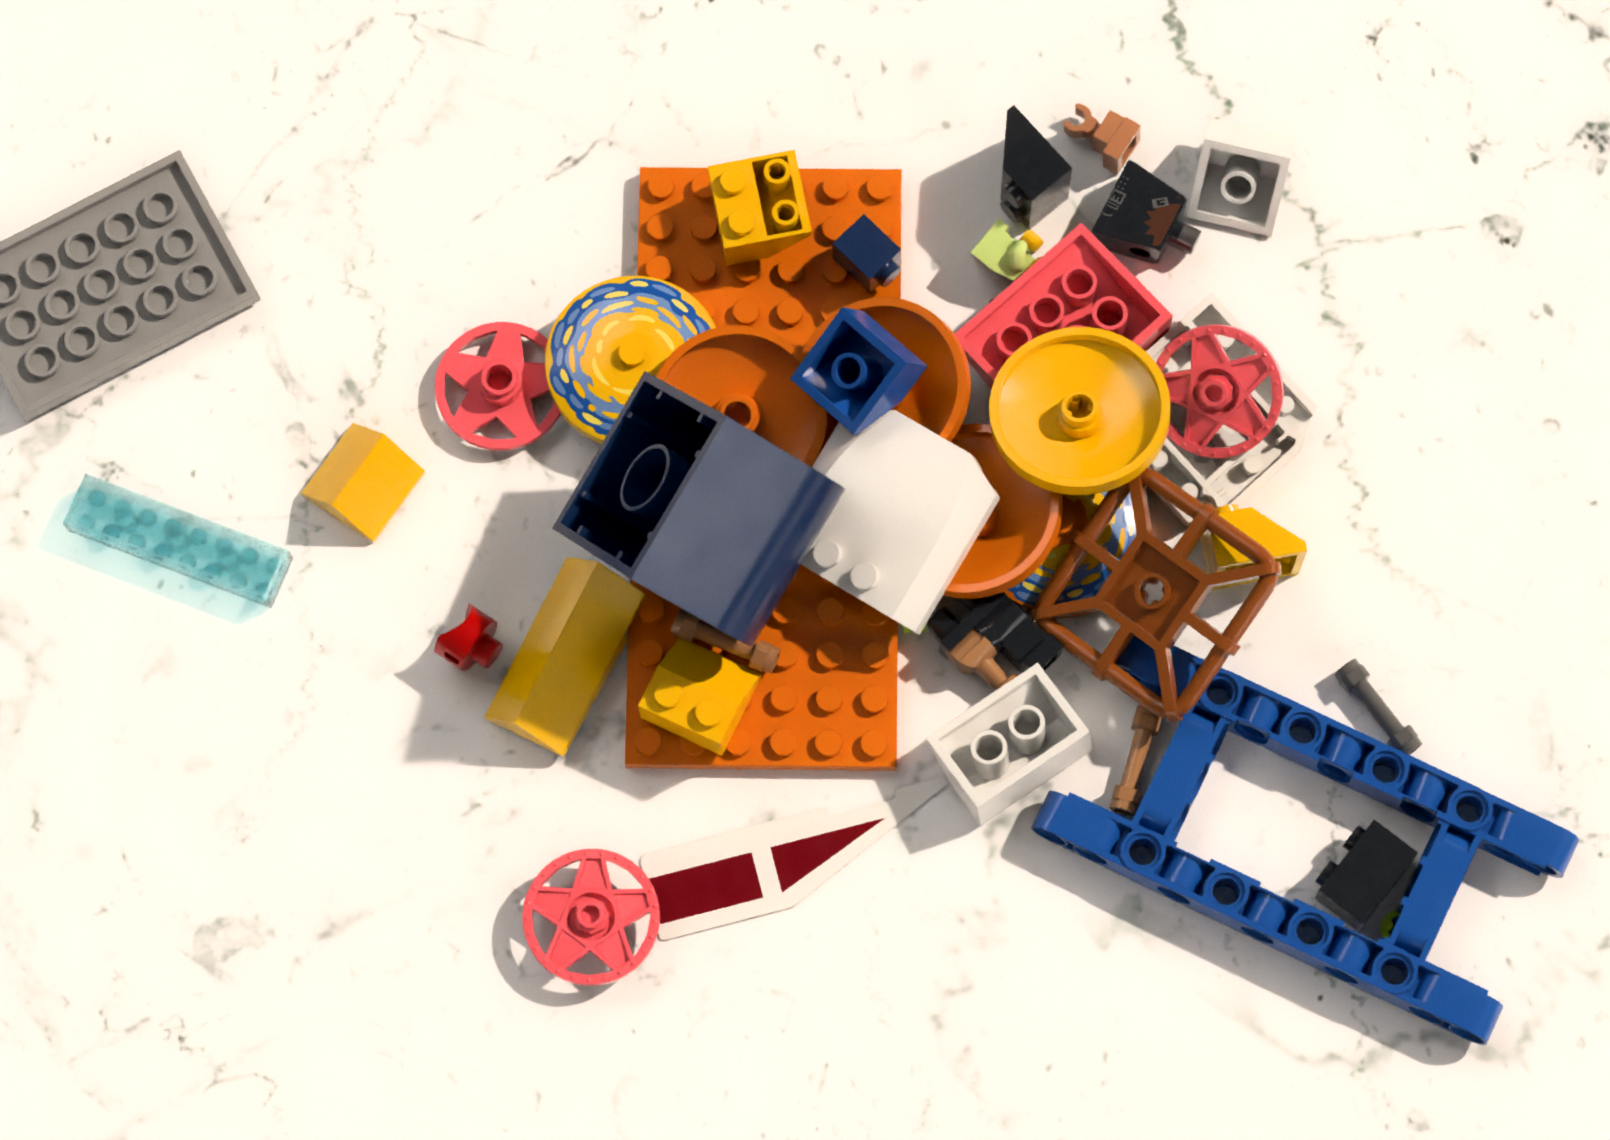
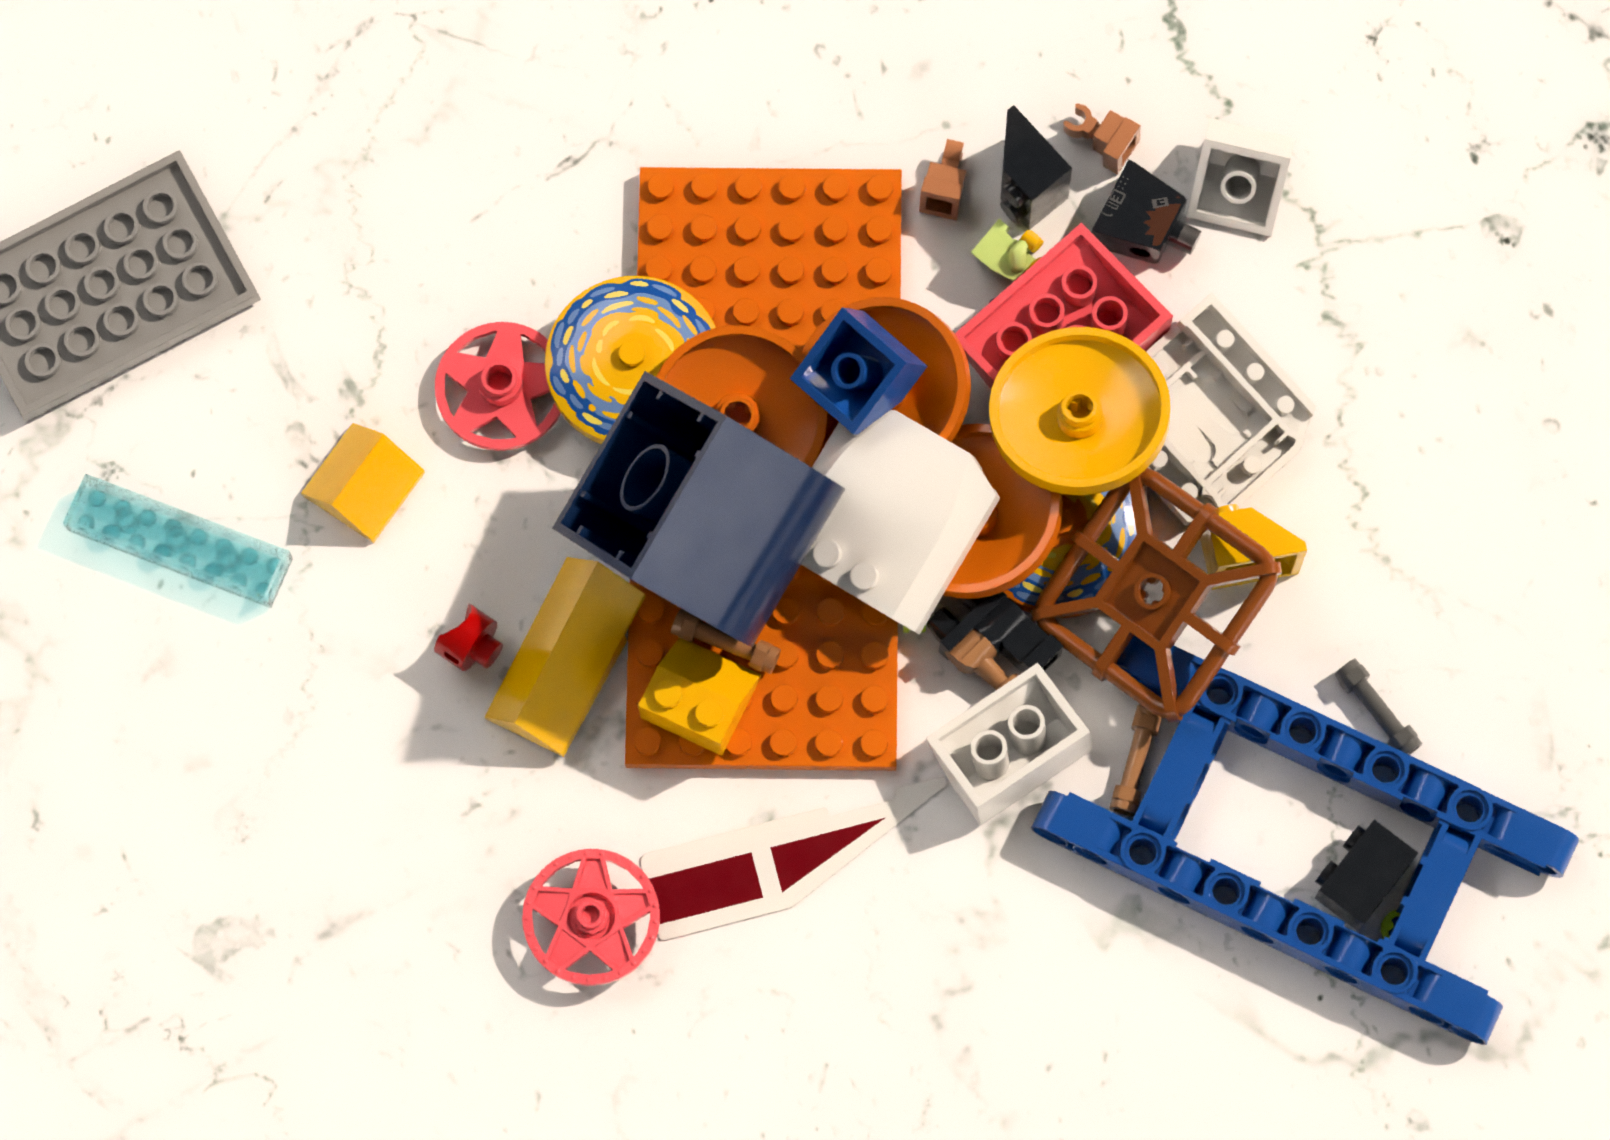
yellow slope [708,150,812,266] -> none
dark blue brick [832,214,901,293] -> none
coral wheel [1156,324,1284,458] -> none
none -> nougat piece [919,139,966,221]

